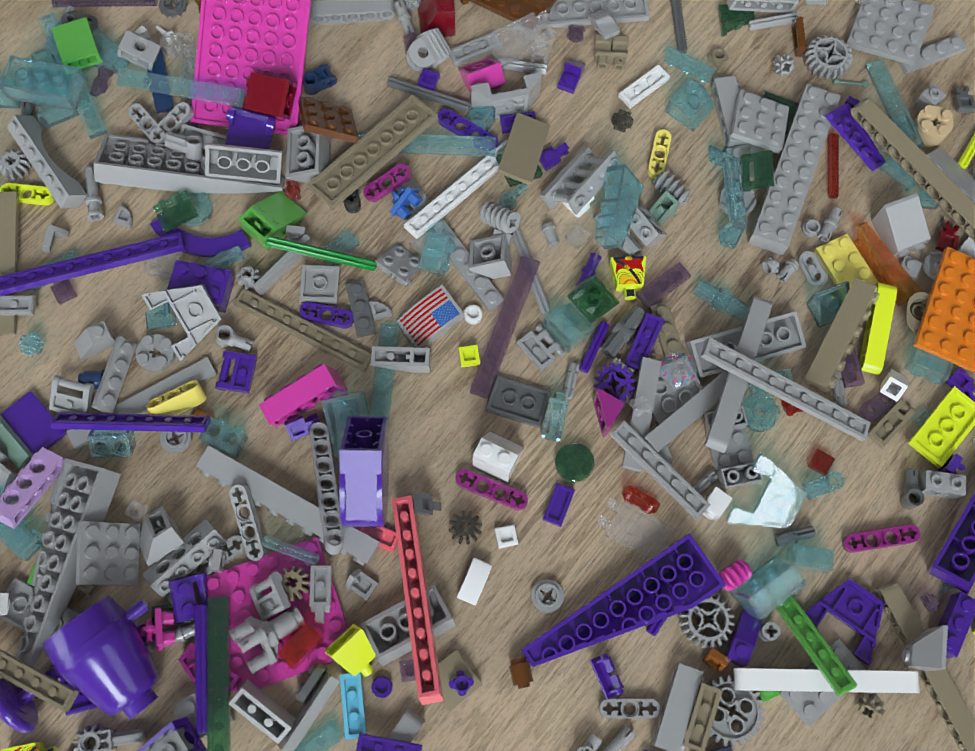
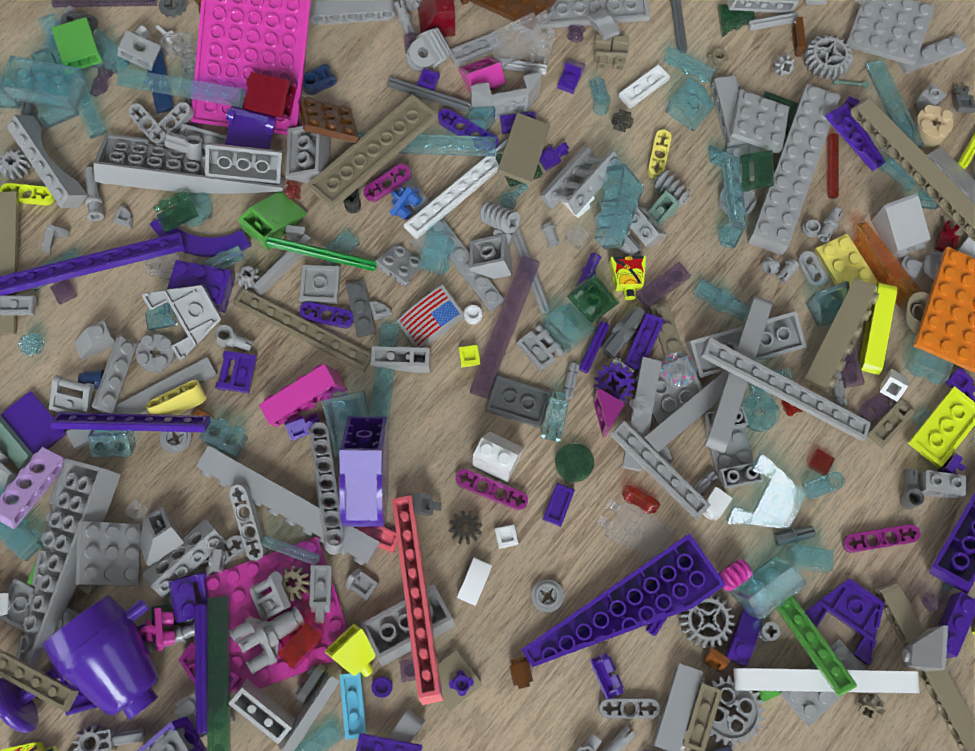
none -> clear light blue piece [589,77,611,116]

